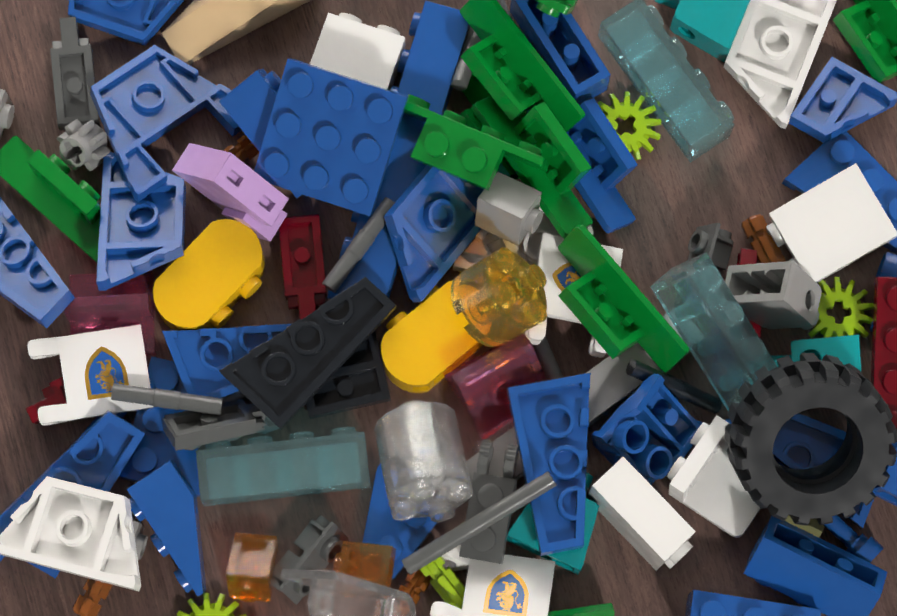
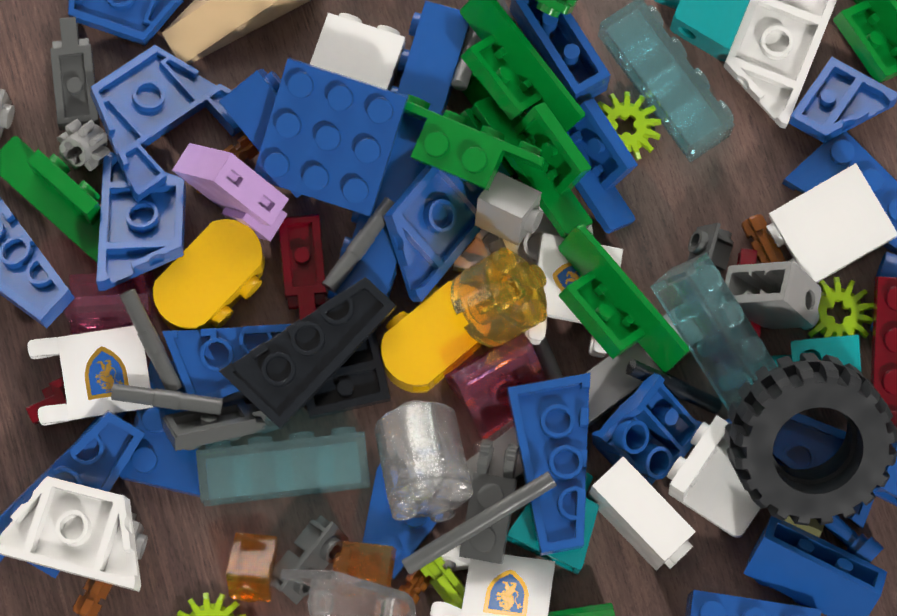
blue slope [127,460,206,596] -> none
none -> dark grey piece [120,289,182,391]

